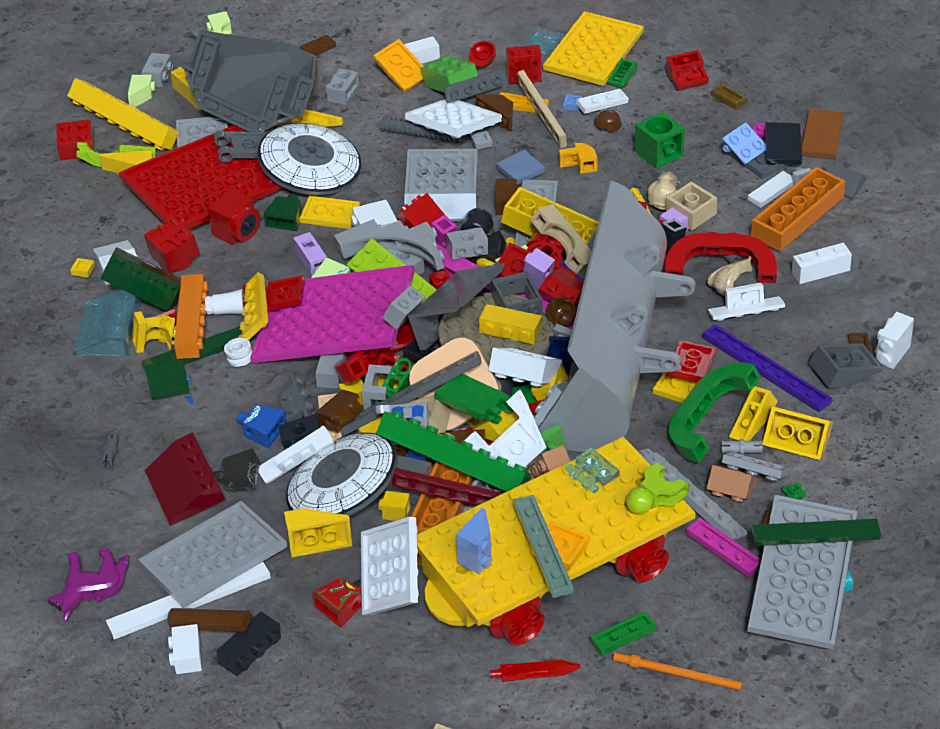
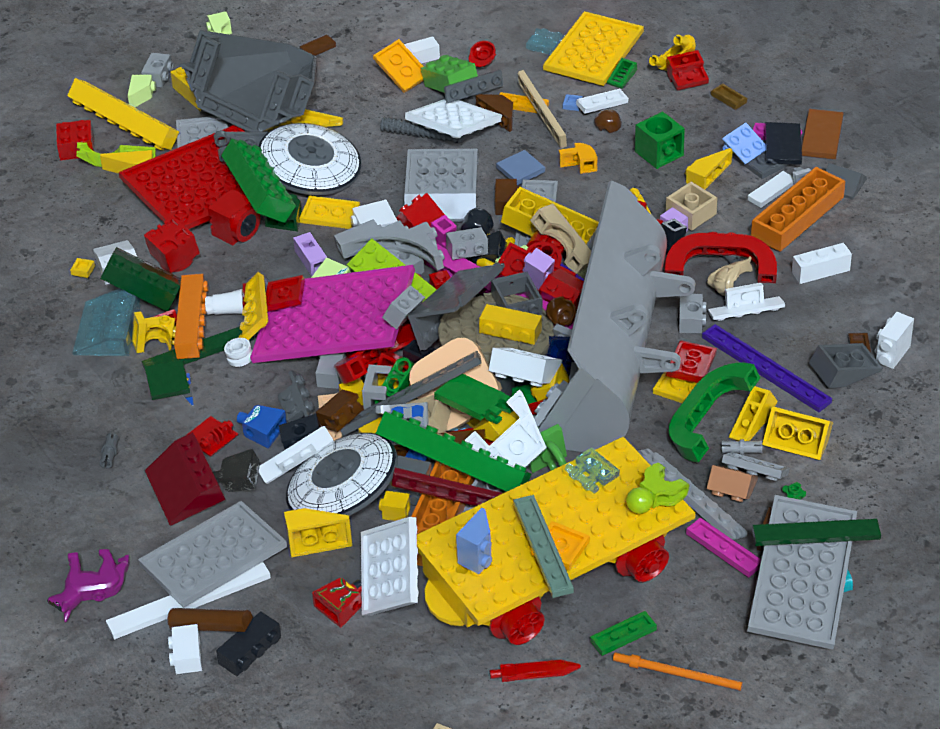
light grey brick [325,69,359,105] -> none
light grey plate [471,131,492,149] -> none
red brick [506,45,542,85] -> none
nougat brick [526,445,571,481] -> none
tan hair [648,171,680,210] -> none
none -> red hinge [185,416,238,457]
none -> green brick [221,138,296,223]
none -> yellow connector [649,35,696,71]
none -> light grey brick [679,294,706,333]
none -> yellow slope [685,148,733,190]

